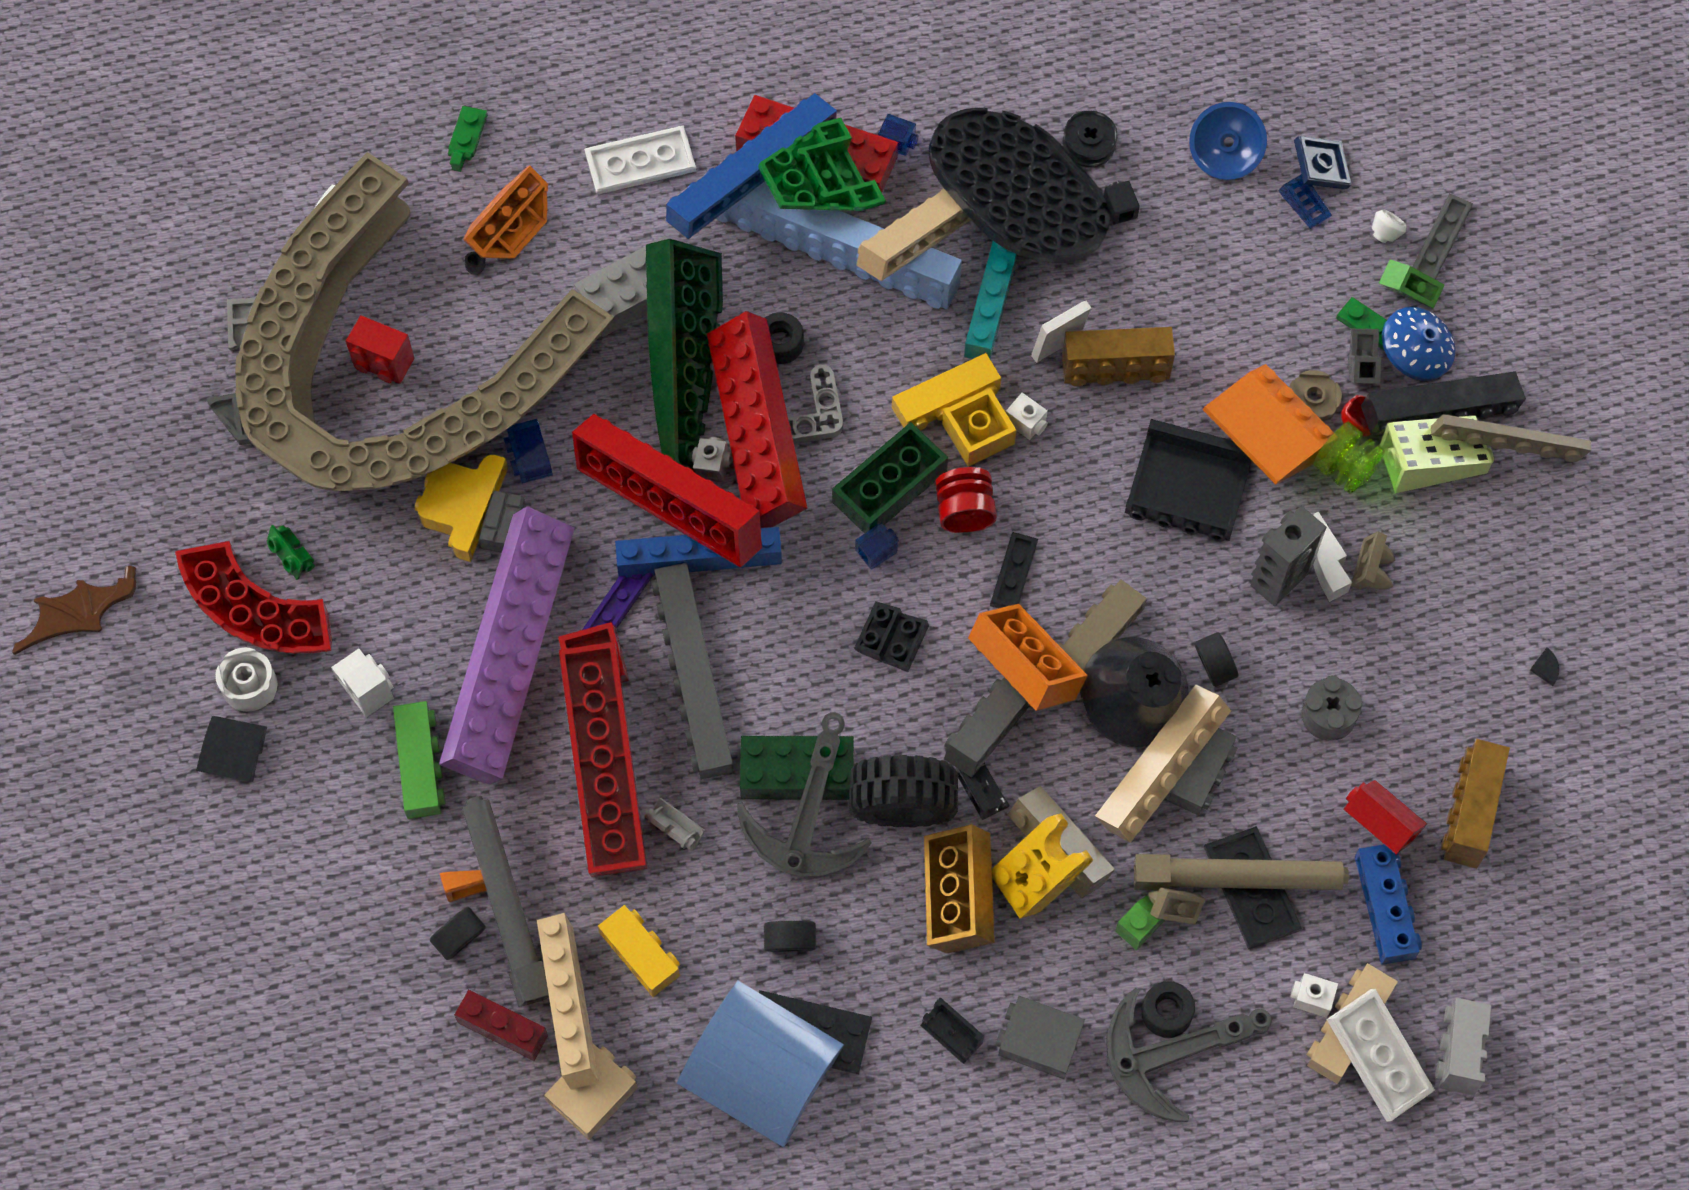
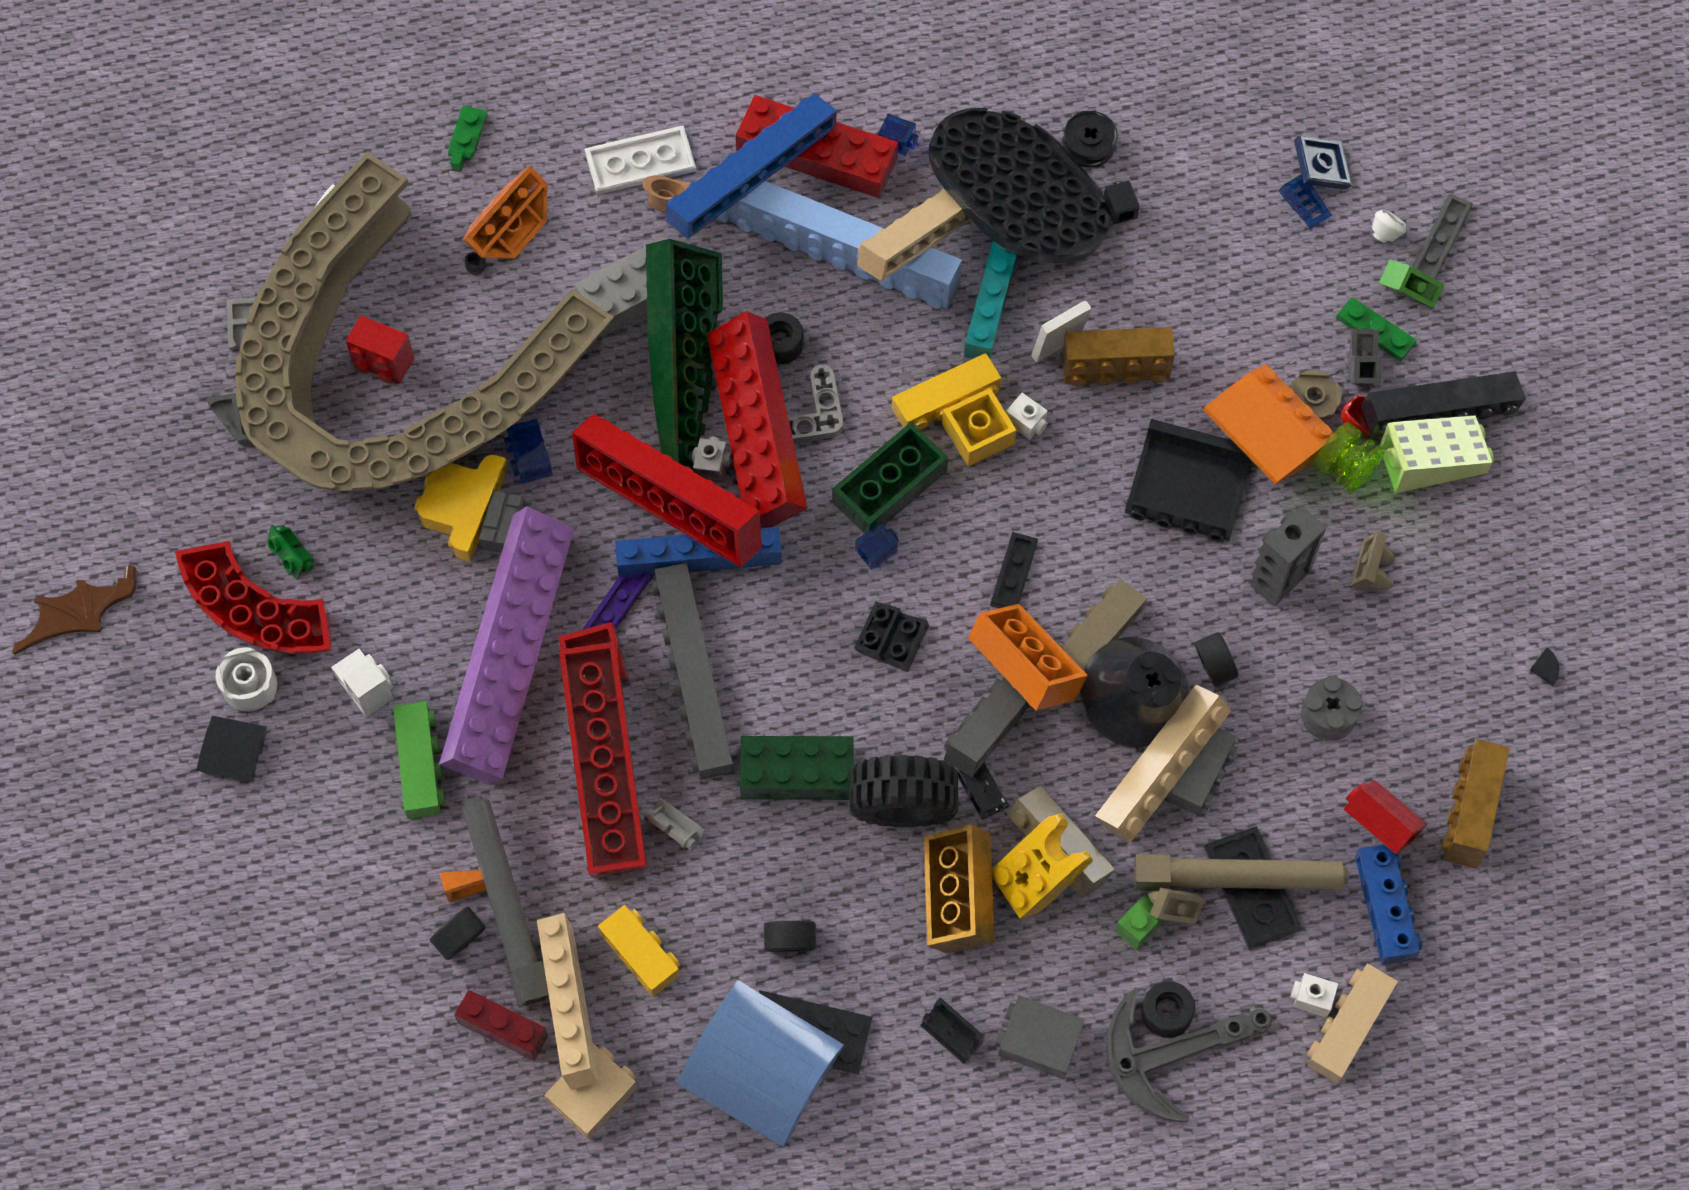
dark grey piece [737,712,872,877] -> none
green wedge [758,118,886,211] -> none
red wheel [935,467,997,533] -> none
blue dish [1189,102,1267,180] -> none
white slope [1313,512,1352,602] -> none
white tile [1326,989,1435,1122] -> none
blue dish [1382,307,1455,381] -> none
dark tan plate [1431,414,1592,462] -> none
light grey wedge [1435,997,1491,1096] -> none
none -> medium nougat piece [642,175,691,213]

